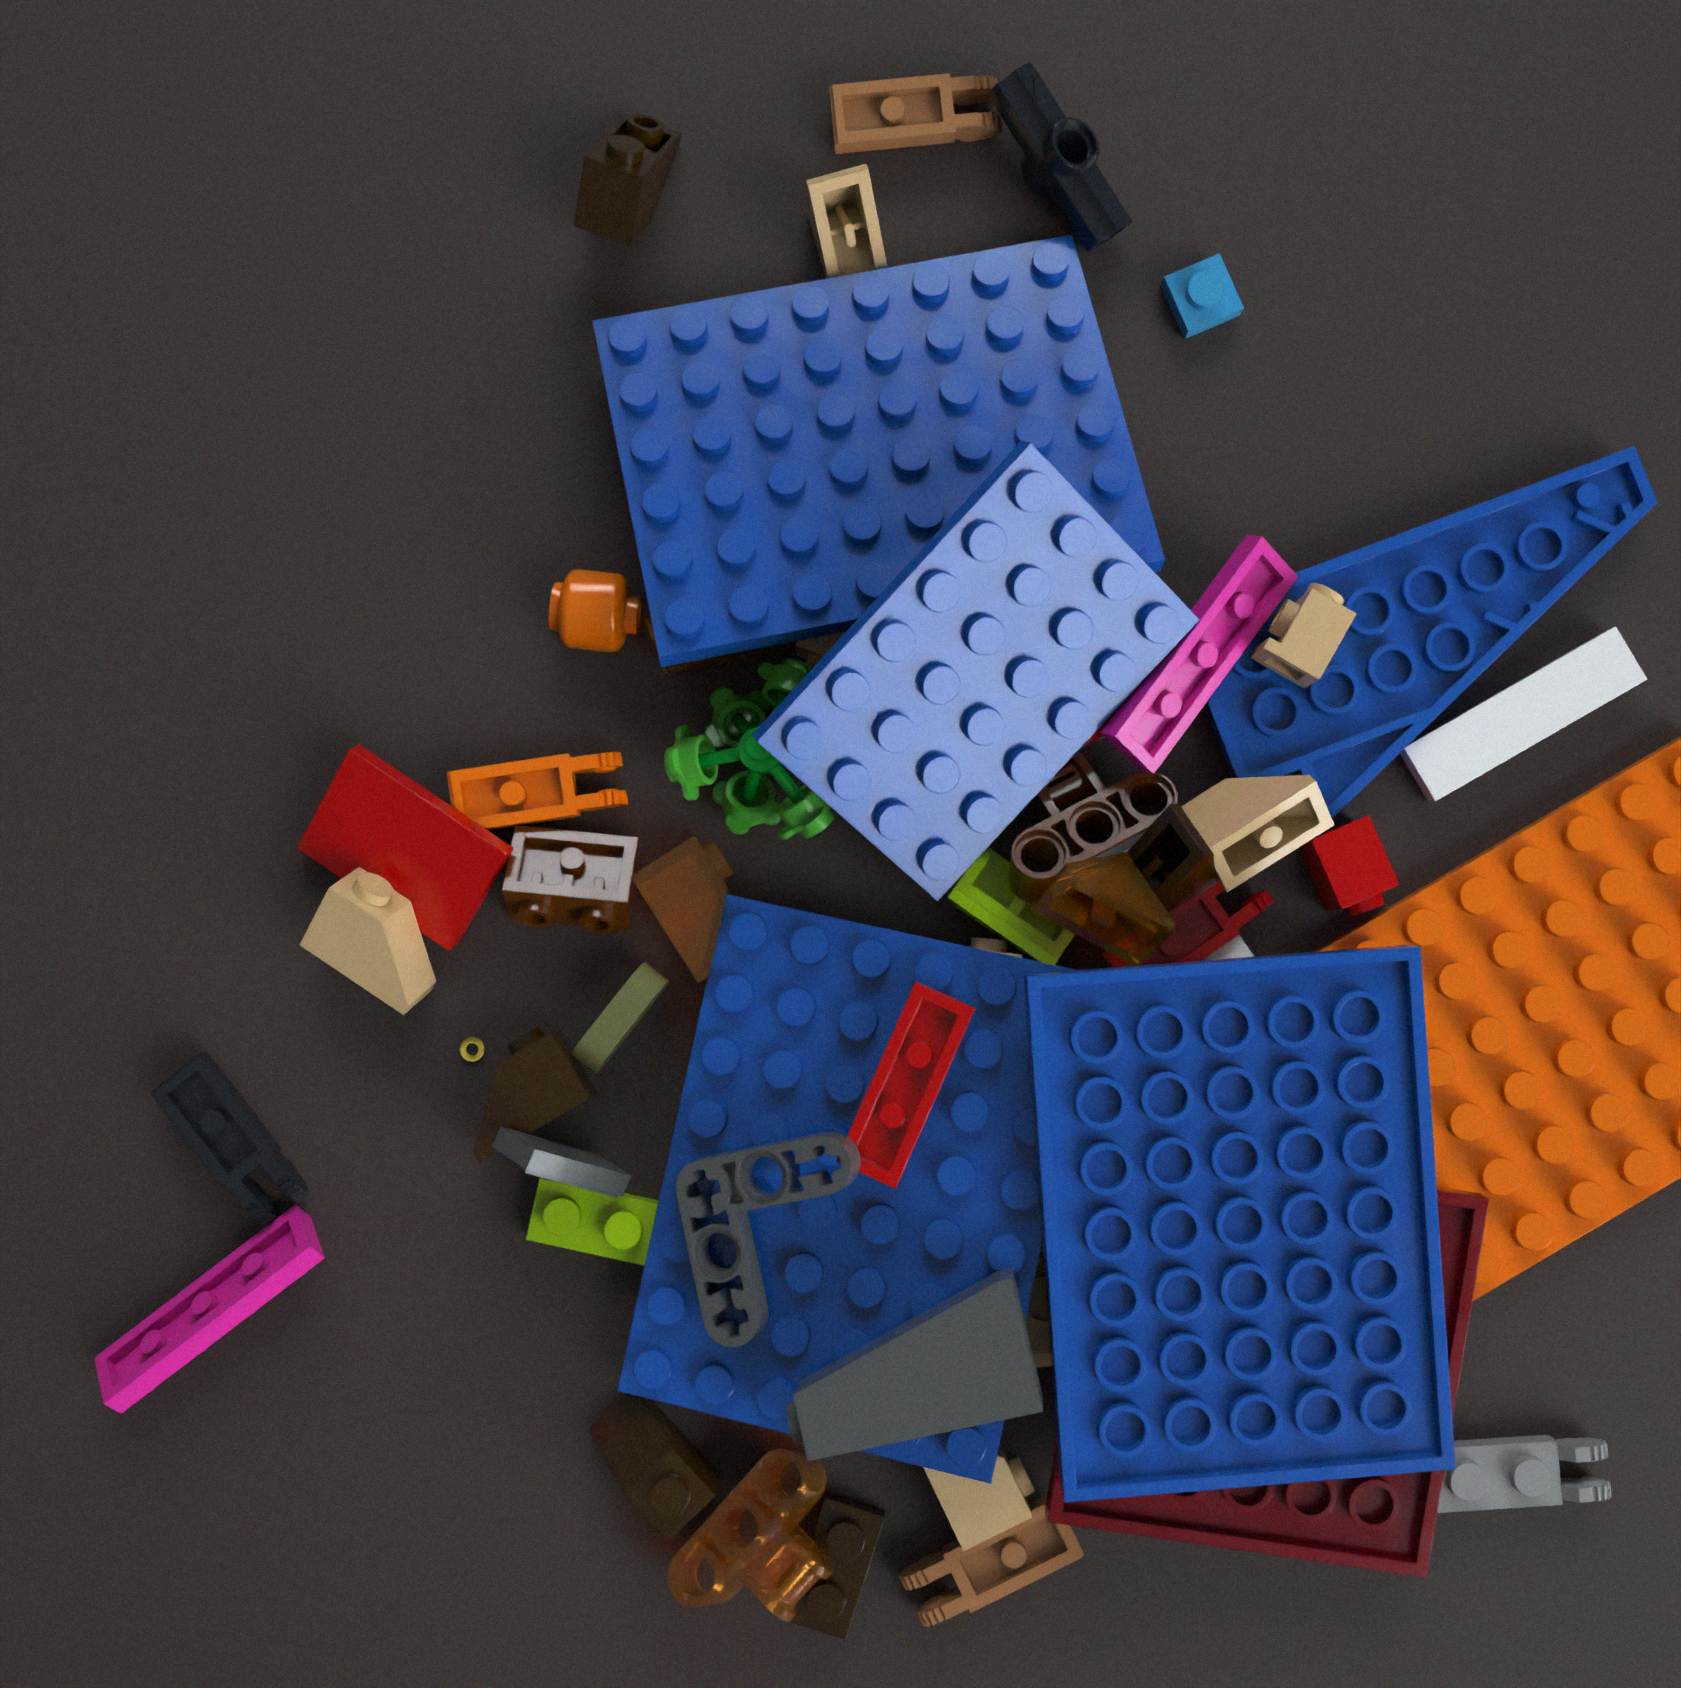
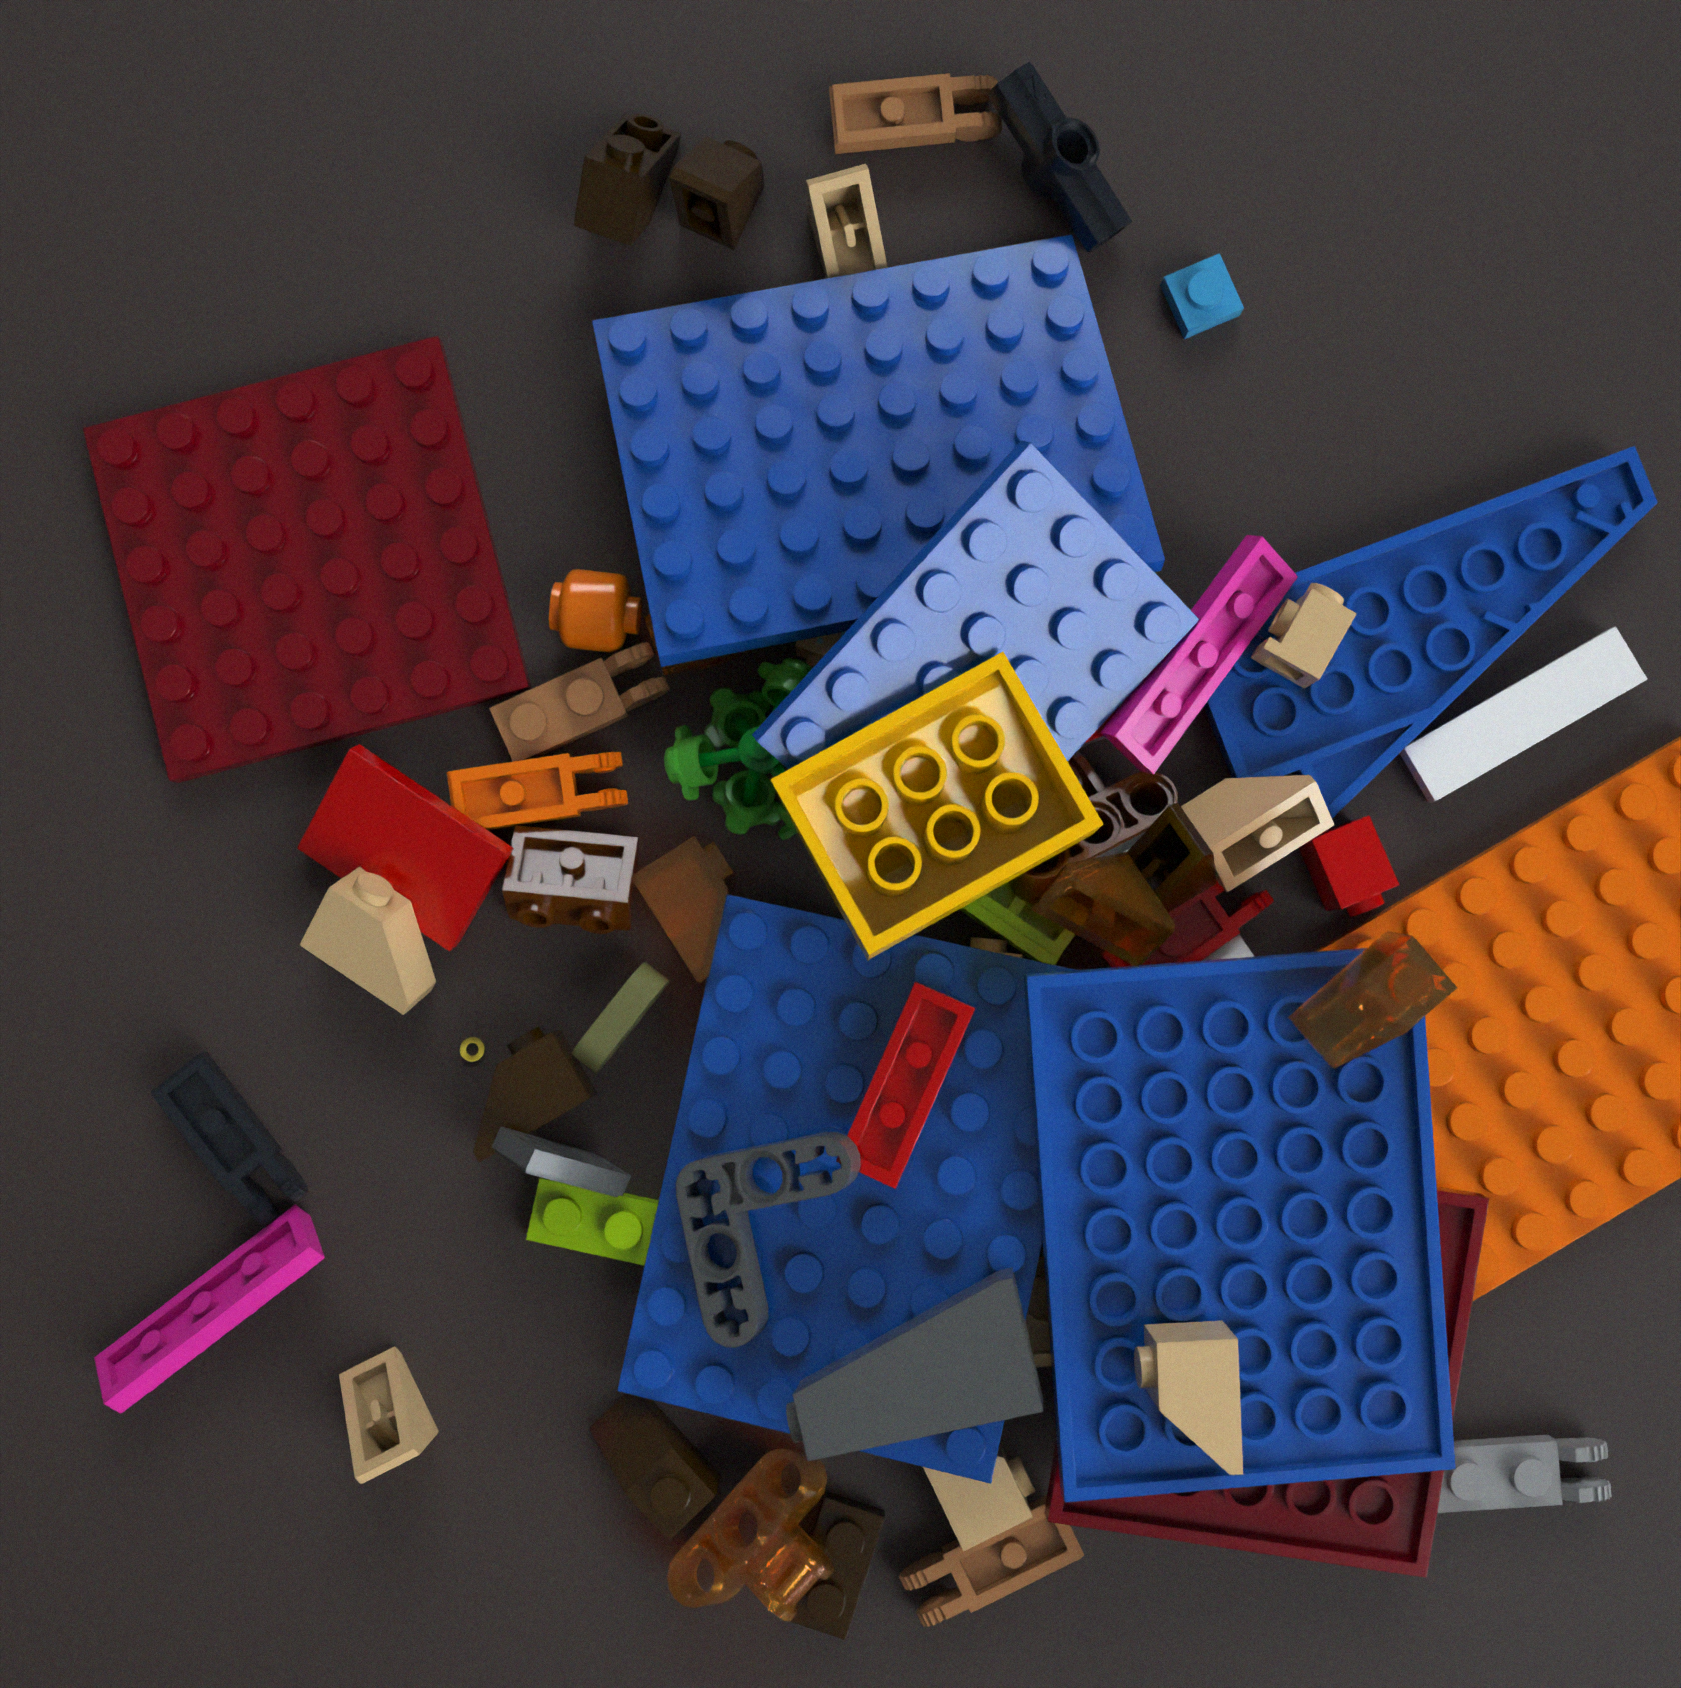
none -> dark red plate [83,336,532,783]
none -> tan slope [339,1346,439,1484]
none -> medium nougat hinge [489,642,670,761]
none -> dark brown slope [669,136,764,250]
none -> yellow slope [770,652,1103,961]
none -> tan slope [1134,1321,1243,1475]
none -> clear orange slope [1288,931,1457,1069]

